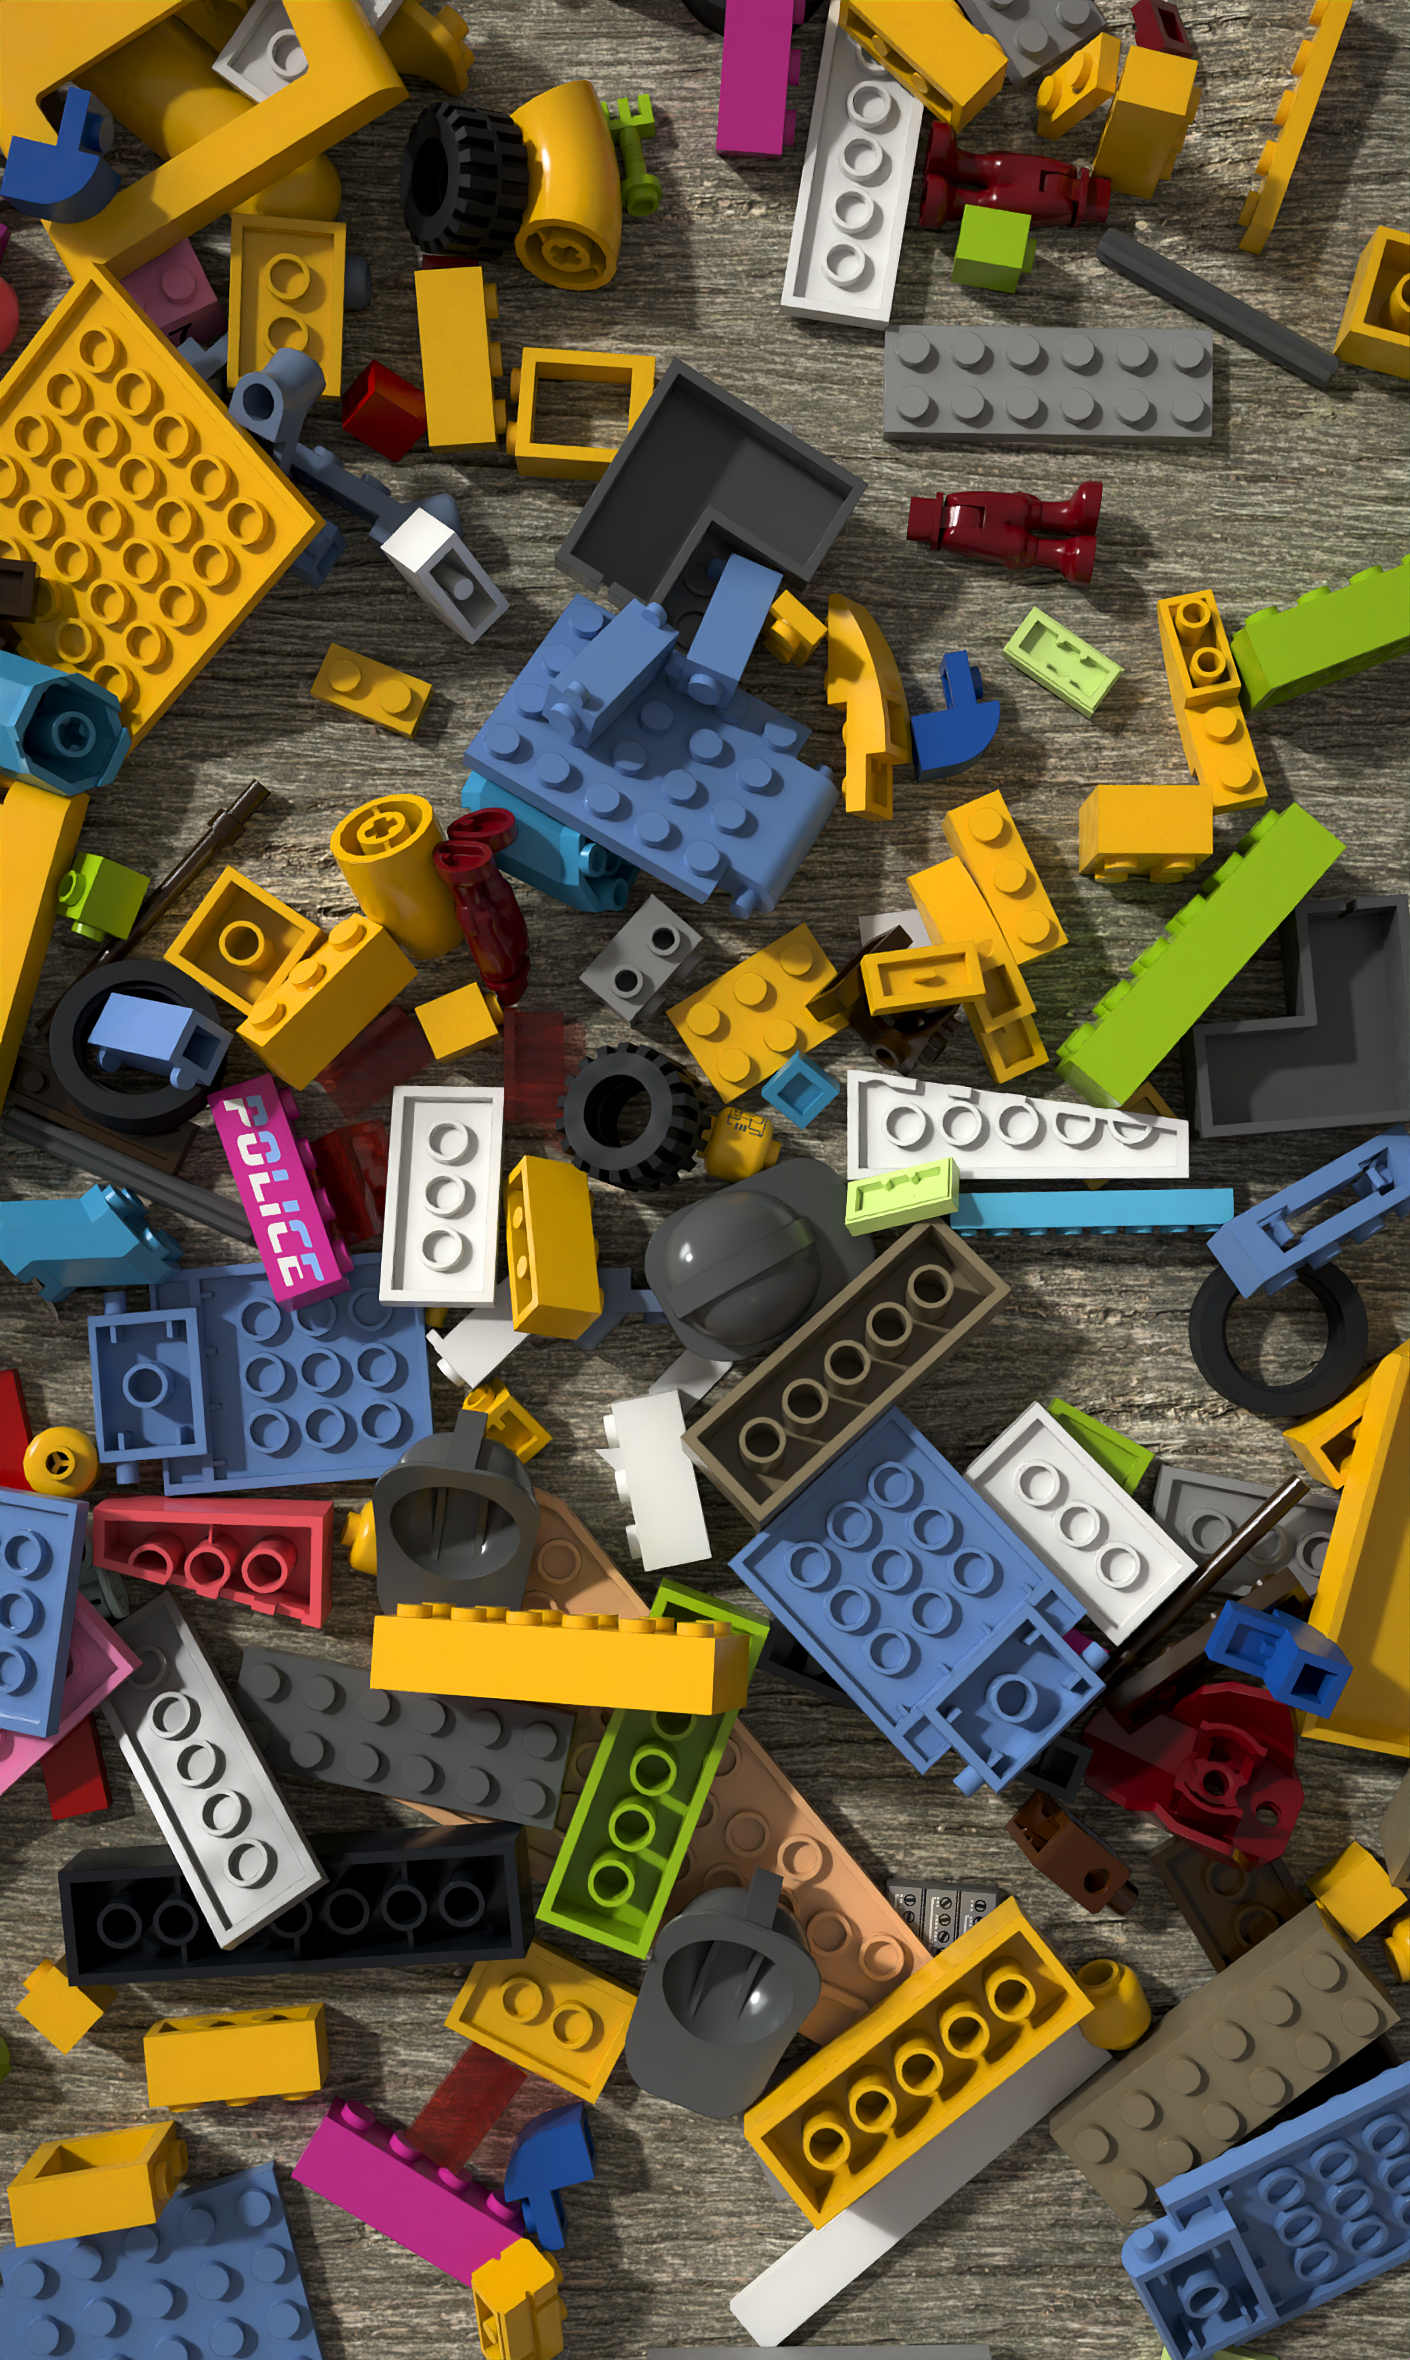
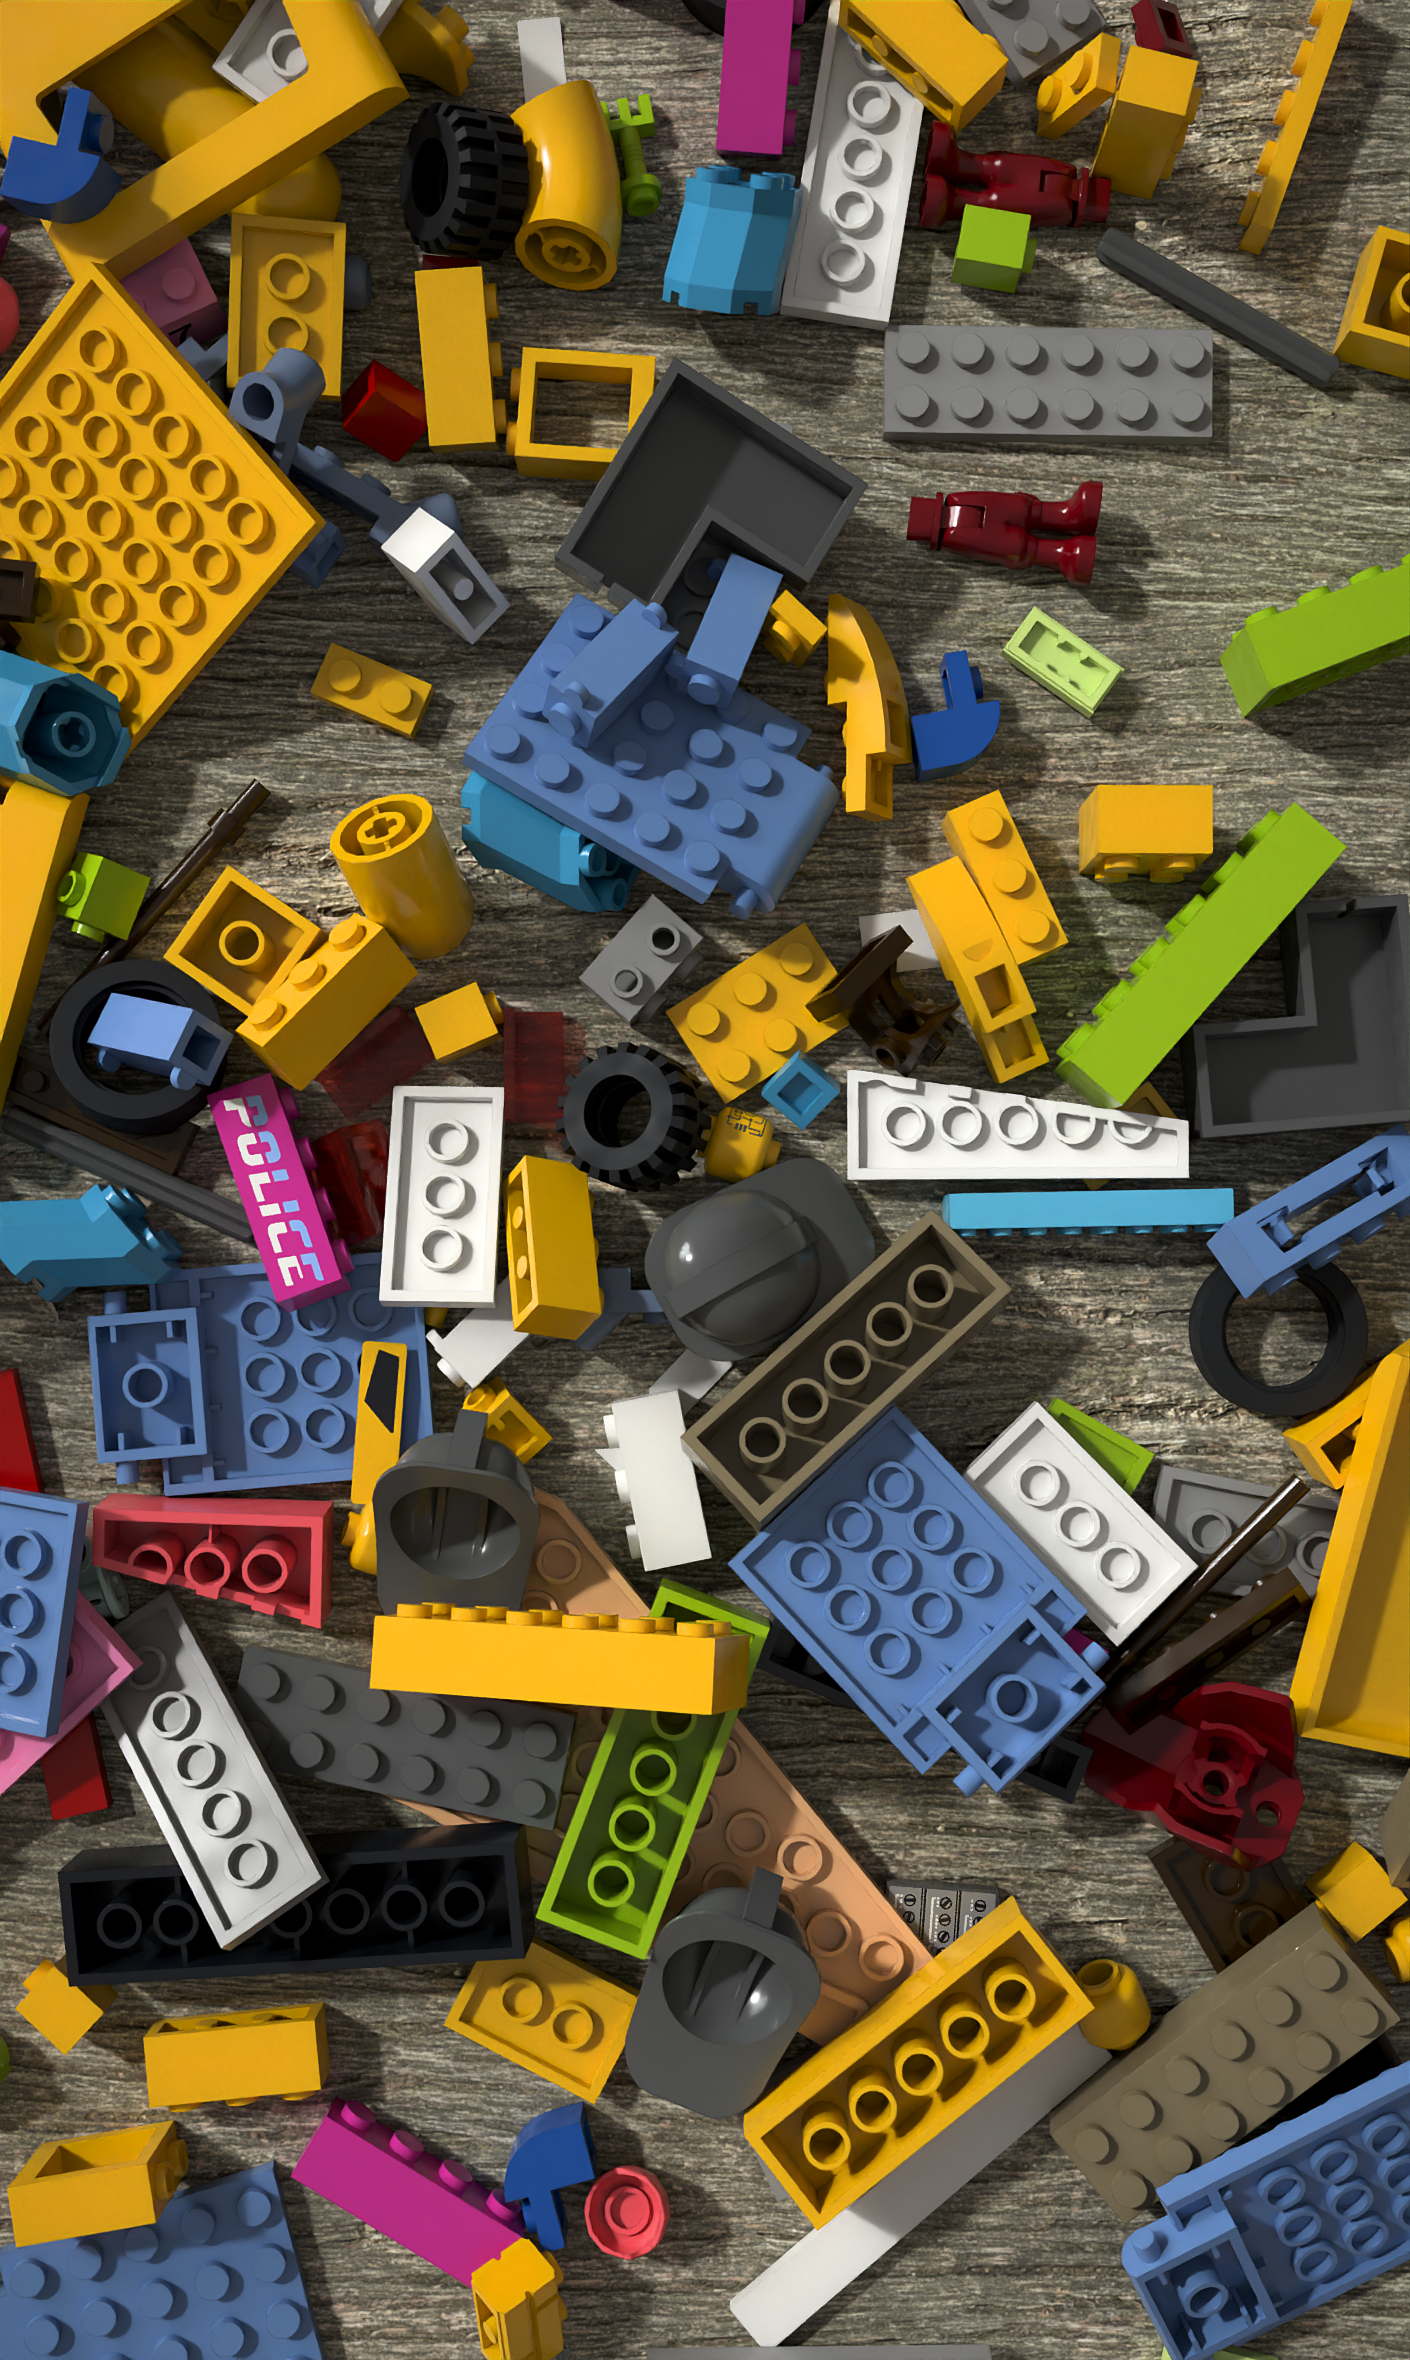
yellow head [23,1426,104,1499] -> none
clear red panel [402,2041,528,2176] -> none
dark red piece [432,807,531,1006] -> none
yellowish green plate [845,1157,960,1237] -> none
yellow plate [860,940,986,1016] -> none
reddish brown torso [1004,1789,1139,1915] -> none
yellow slope [1156,589,1268,816] -> none
blue brick [1204,1599,1354,1719] -> none
none -> yellow sticker [351,1341,407,1504]
none -> white sticker [517,17,567,103]
none -> coral hair [584,2165,671,2260]
none -> dark azure brick [662,164,803,315]

